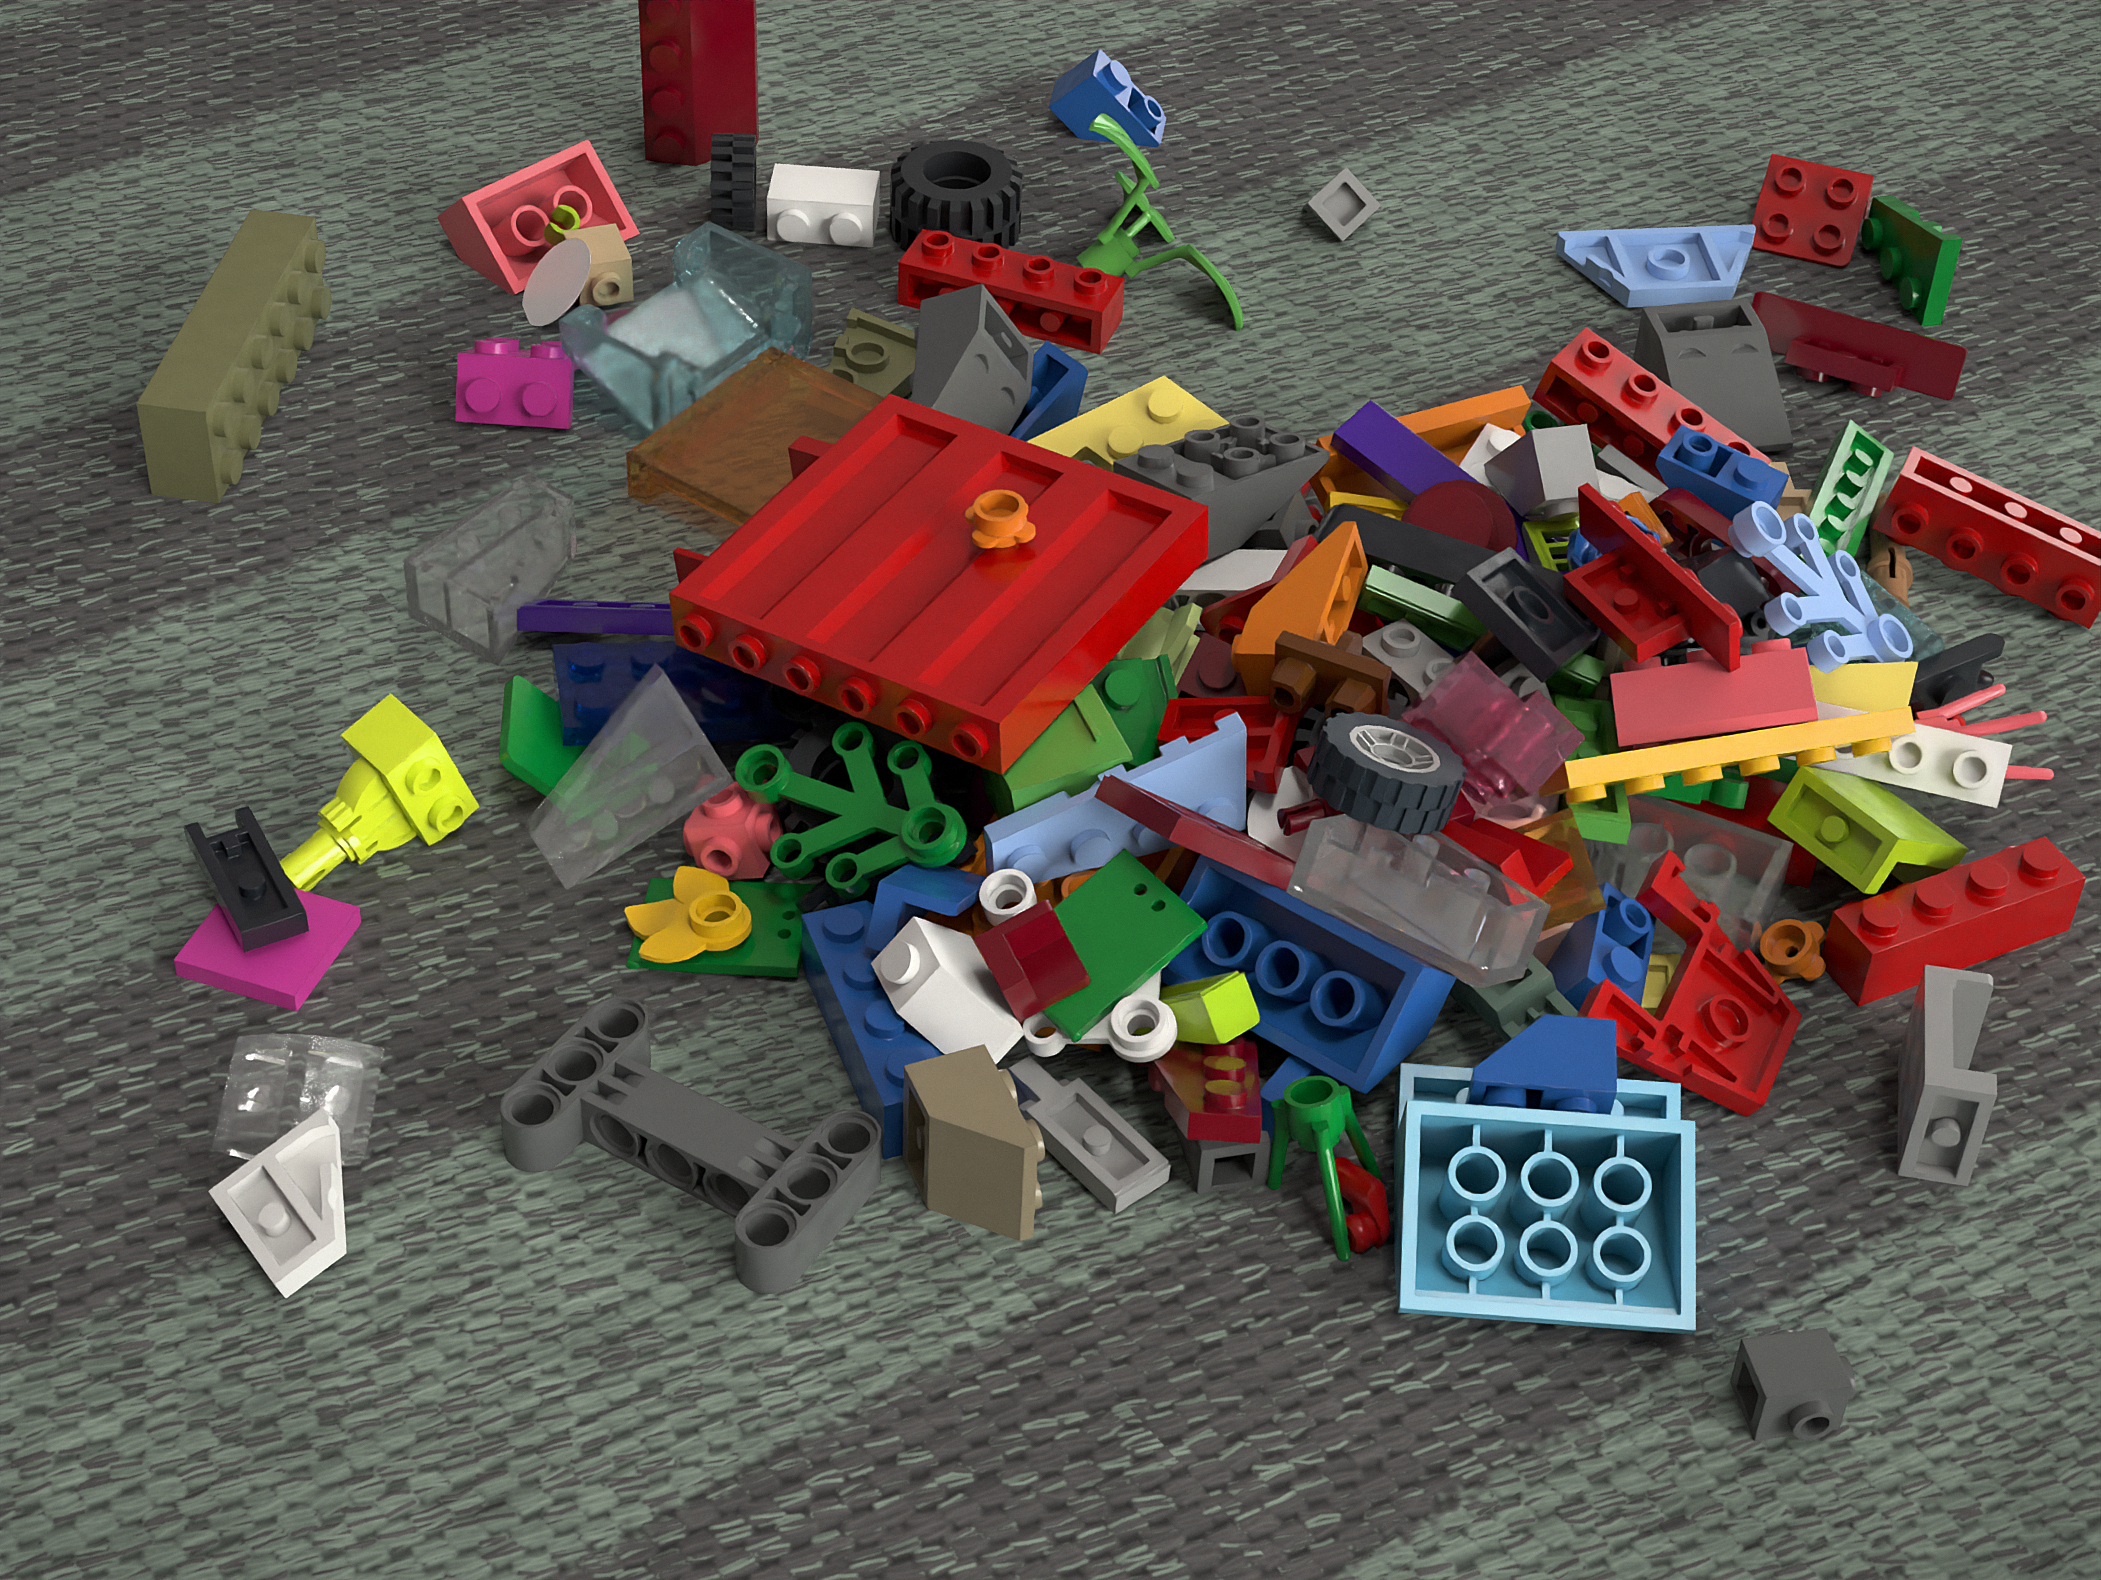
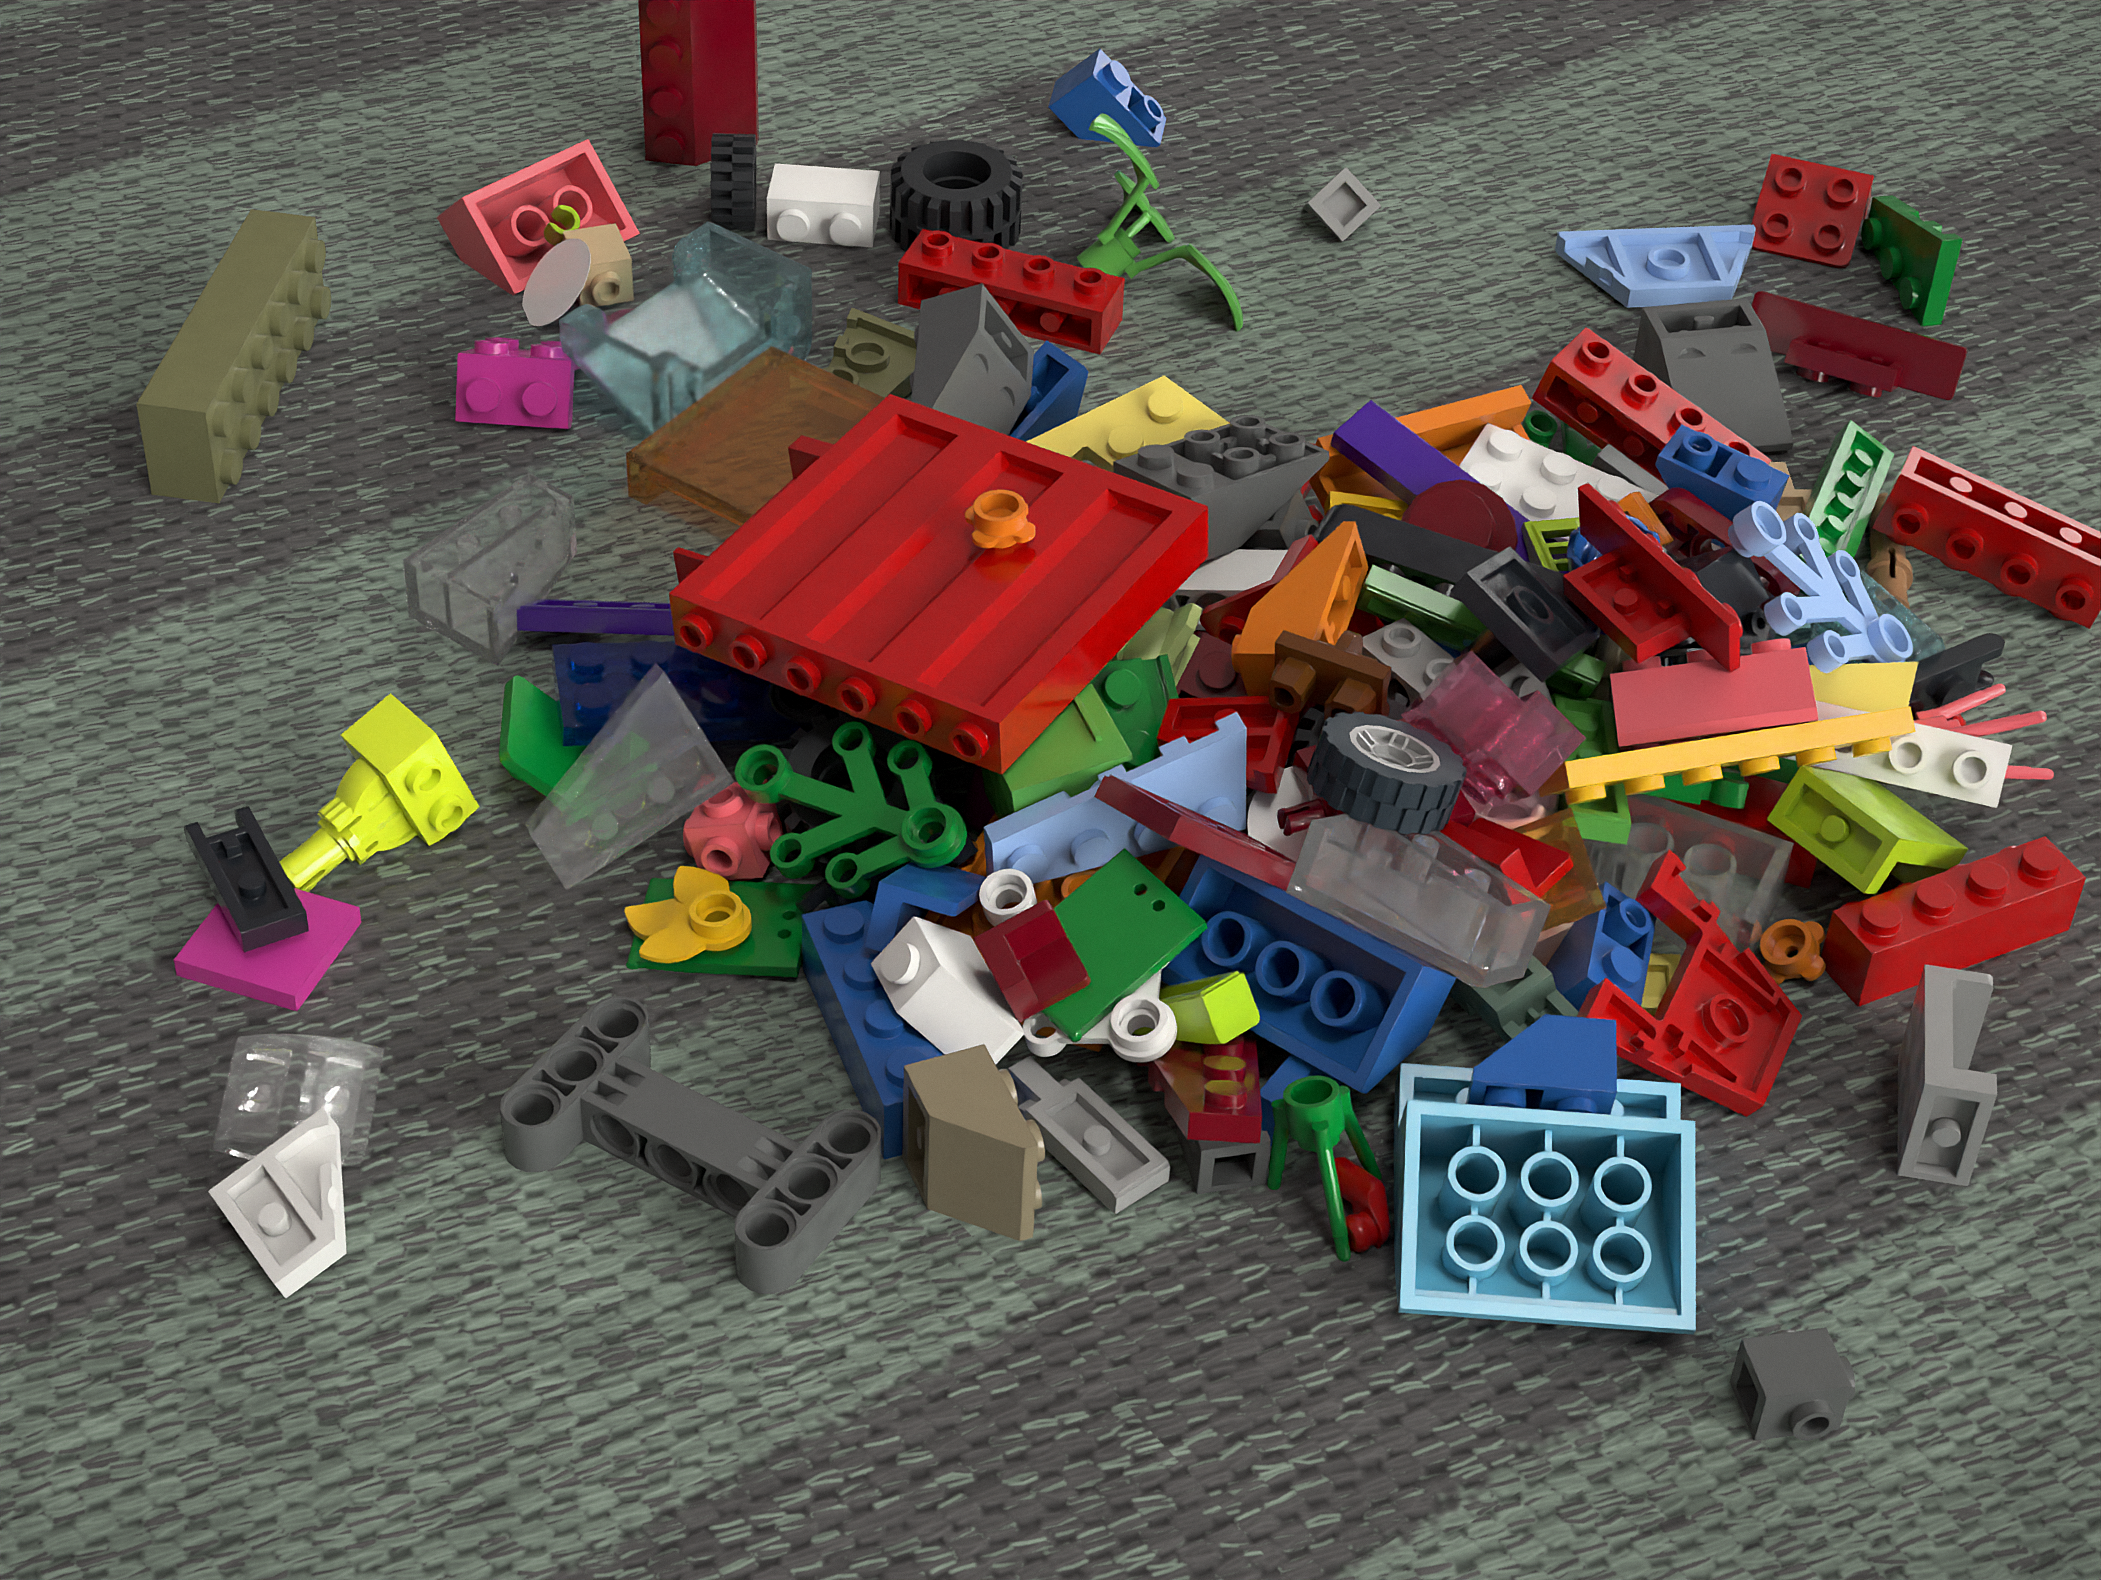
light grey slope [1484,424,1601,522] -> none

